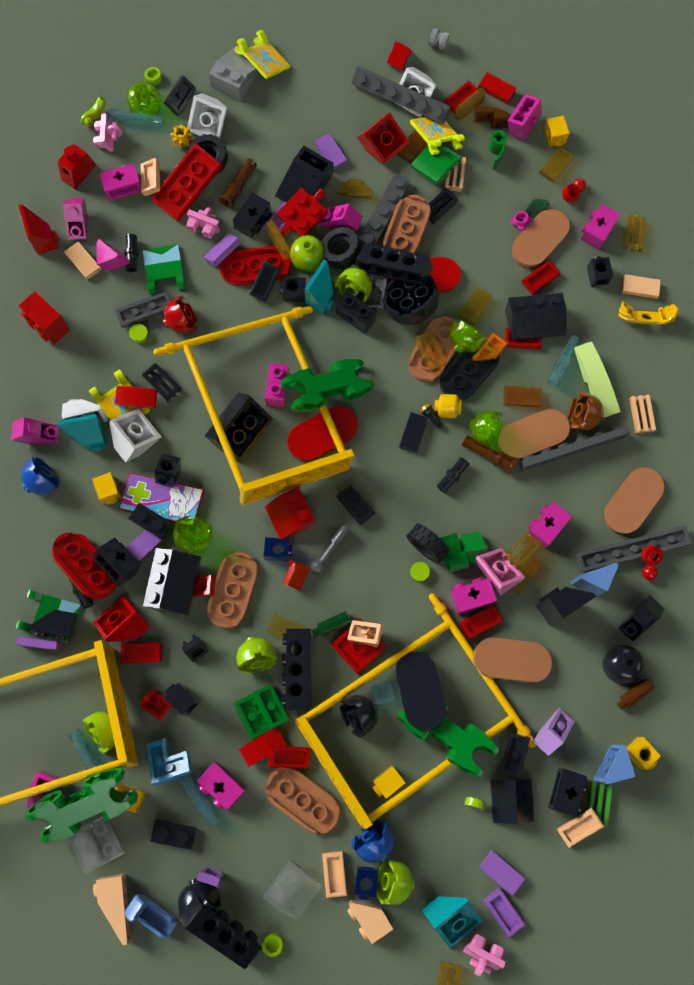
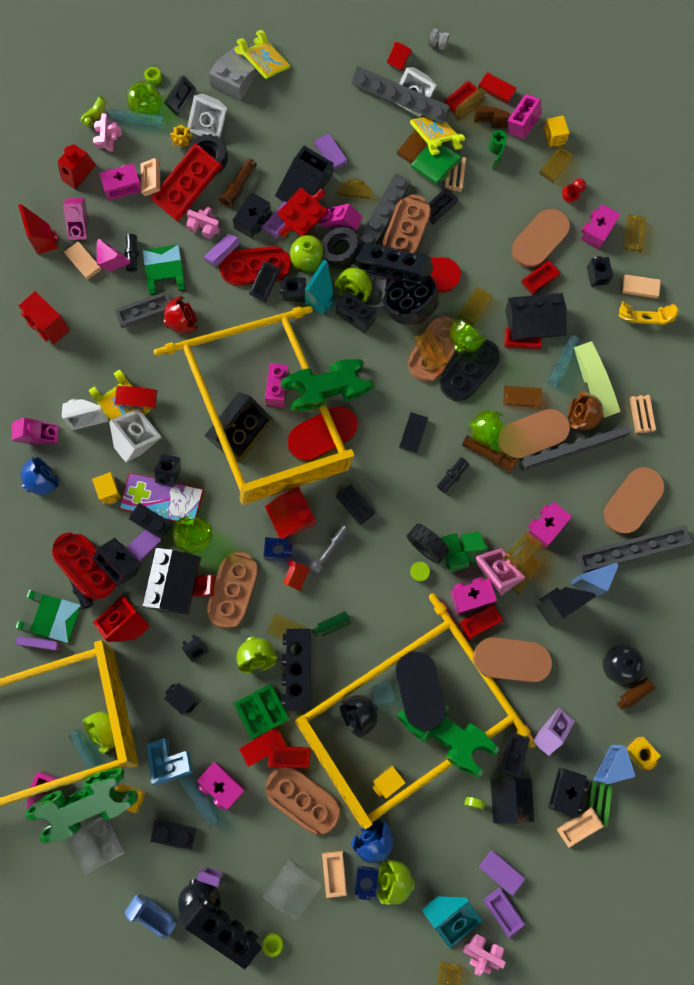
black slope [28,609,78,641] -> none
teal slope [57,414,107,452] -> none
light nougat slope [93,874,131,945] -> none
red tile [120,642,162,664] -> none
lime tile [129,324,149,343] -> none
red tile [140,688,172,721] -> none
black tile [142,363,181,403] -> none
clear yellow tile [266,220,290,260] -> none
red tile [331,618,387,674] -> none
light nougat slope [347,620,384,648] -> none
light nougat slope [347,900,393,944] -> none
red slope [357,112,410,164] -> none
black piece [420,404,443,429] -> none
yellow head [434,394,462,419] -> none
orange tile [472,333,508,361] -> none
dark pink plate [511,211,532,230] -> none
clear green arm [524,199,550,217] -> none
black slope [618,595,665,642] -> none
red plate [641,545,663,581] -> none

